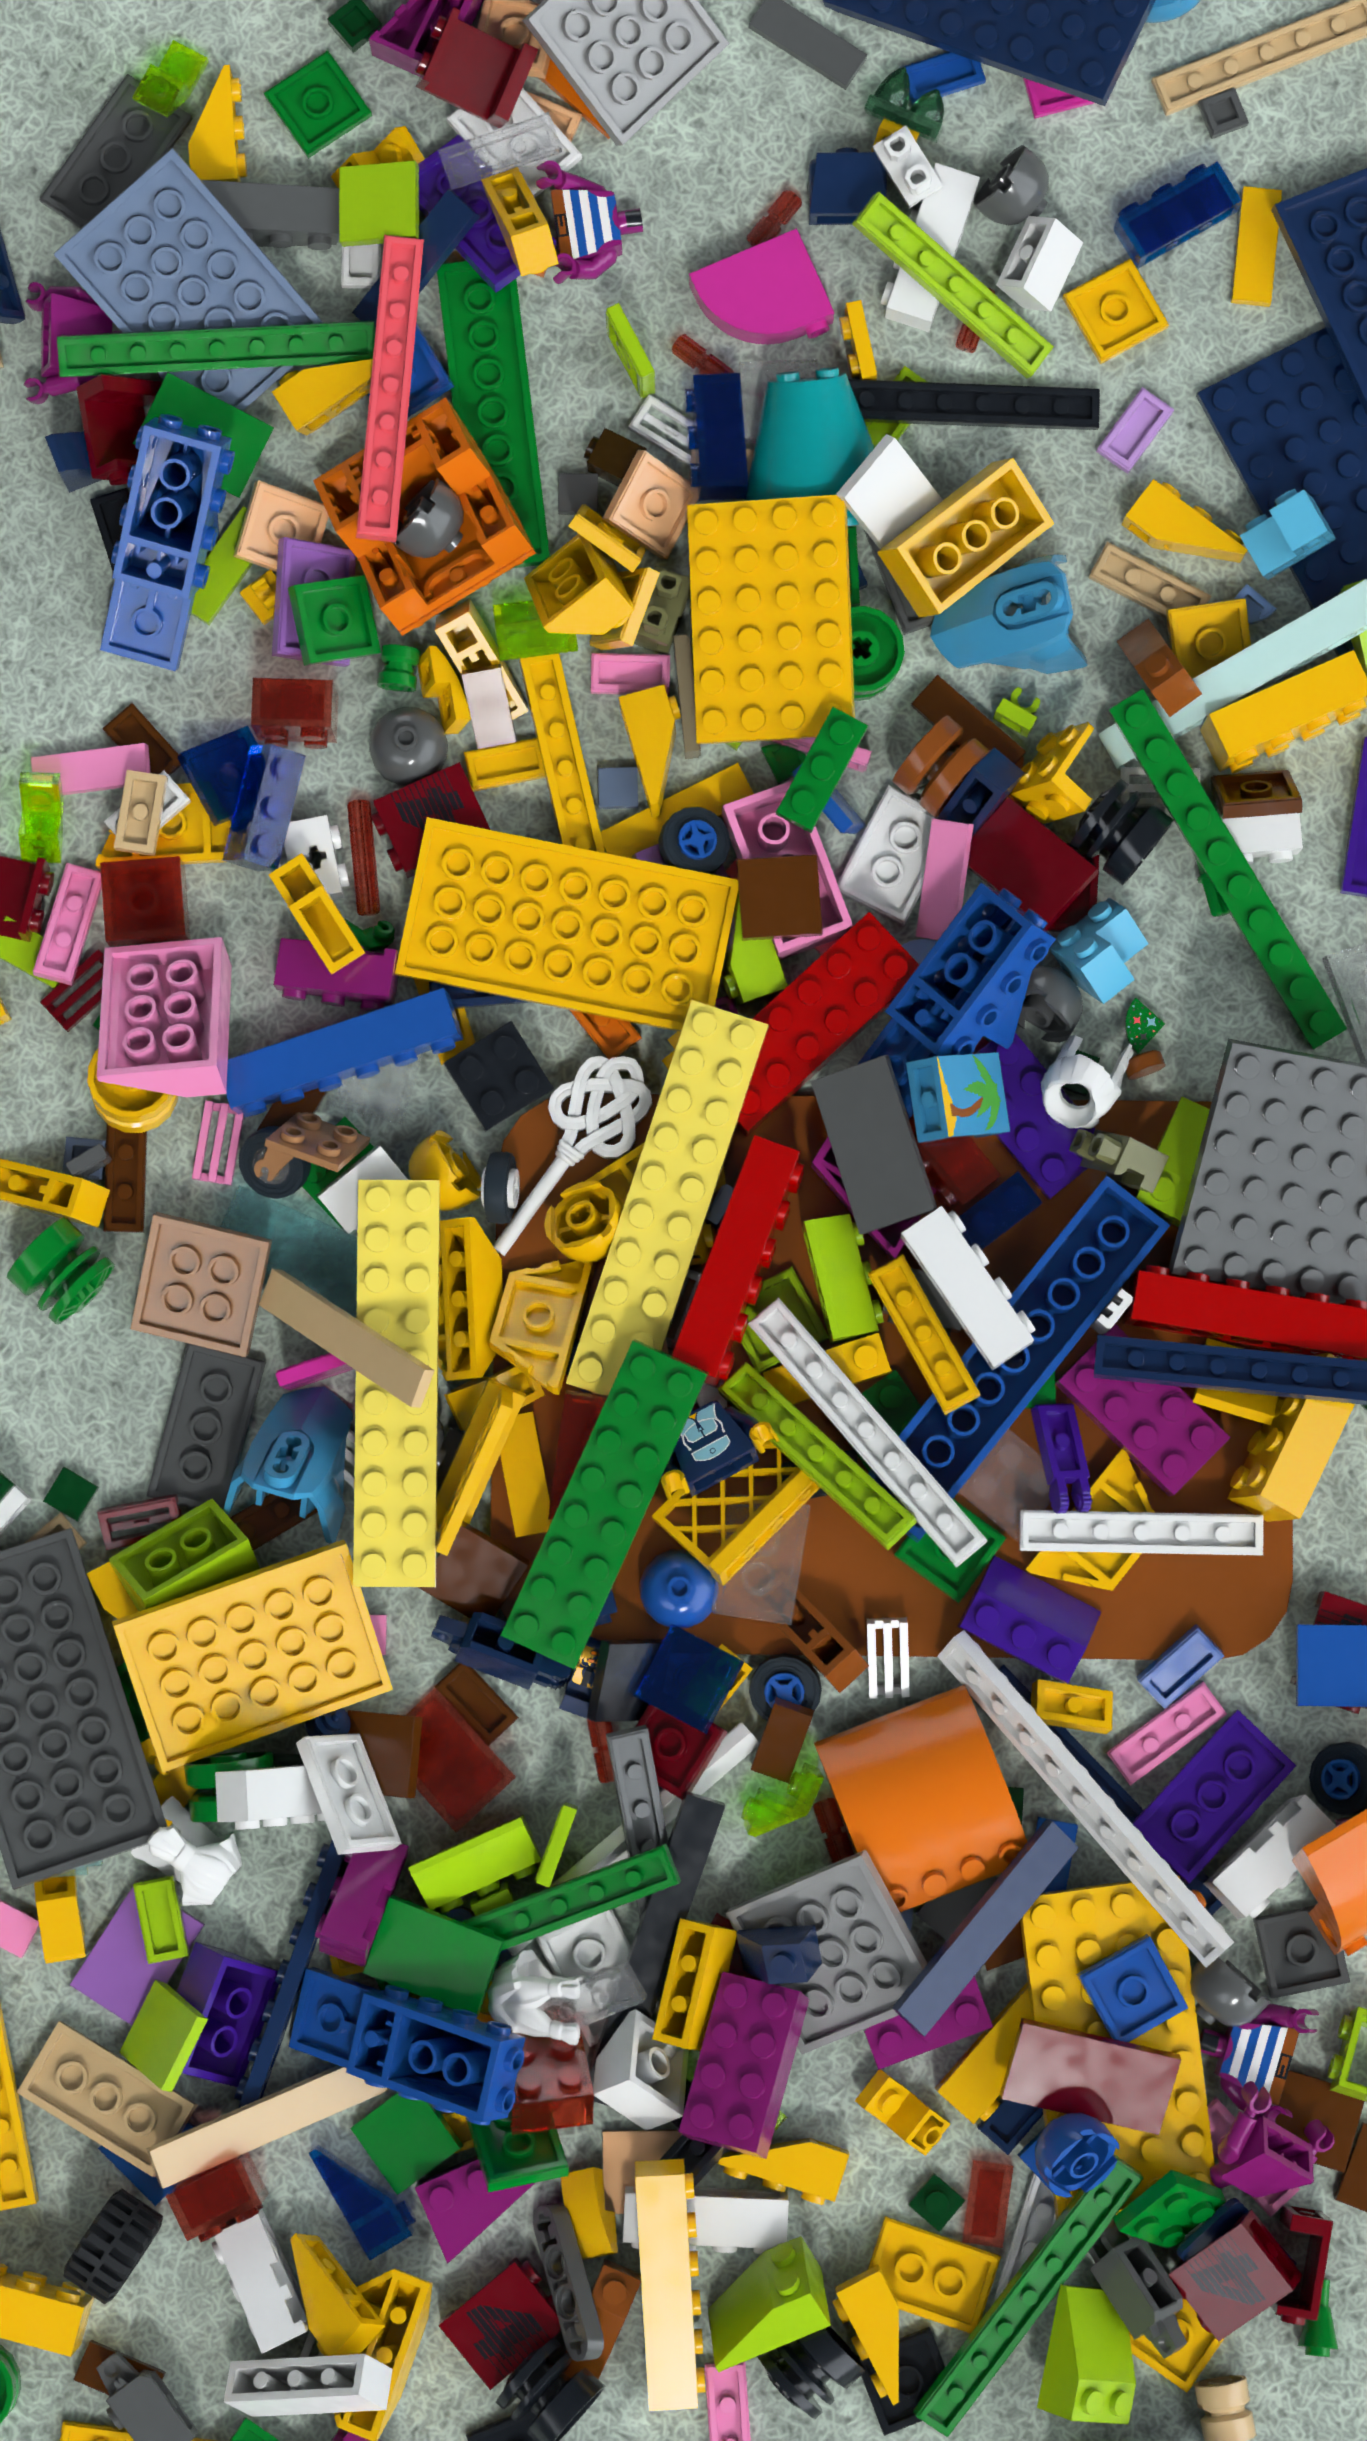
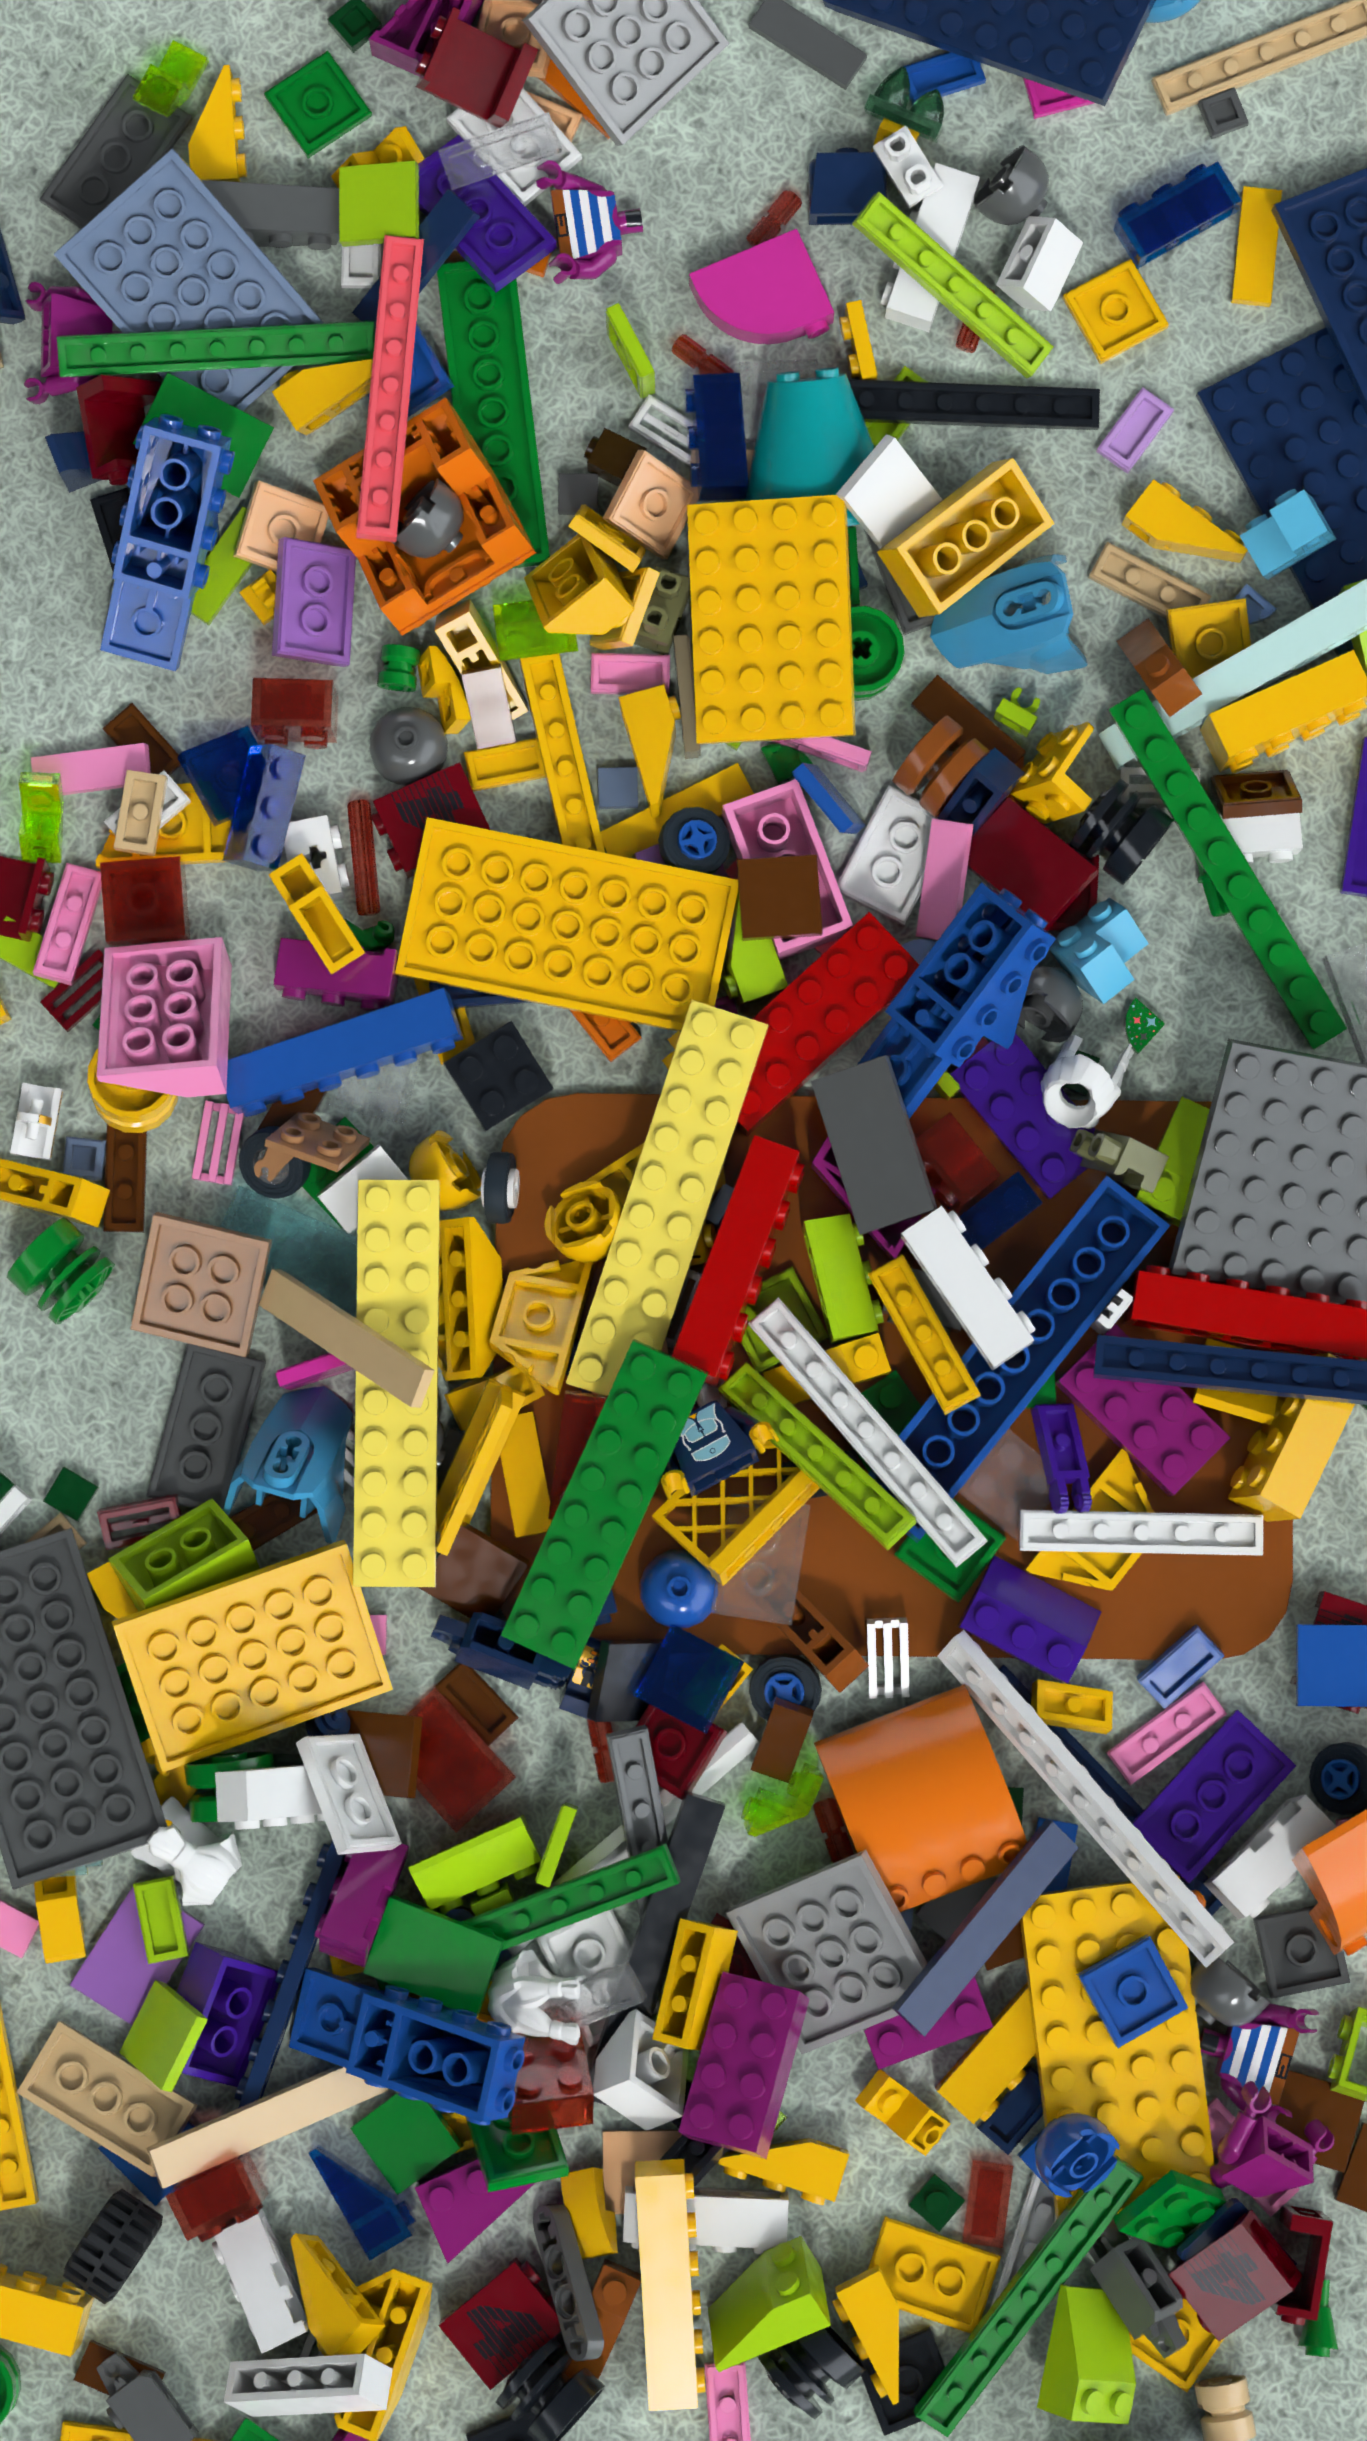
dark grey tile [65,1143,112,1178] -> none
green plate [288,575,381,666] -> none
yellow slope [481,167,559,277] -> none
white piece [493,1055,652,1256] -> none
dark blue slope [736,1925,822,1984] -> none
green plate [776,707,868,833] -> none
dark azure panel [906,1052,1010,1143] -> none
tile [1000,2018,1181,2135] -> none
dark orange tile [1125,1050,1166,1080] -> none
none -> white hips [10,1083,64,1161]

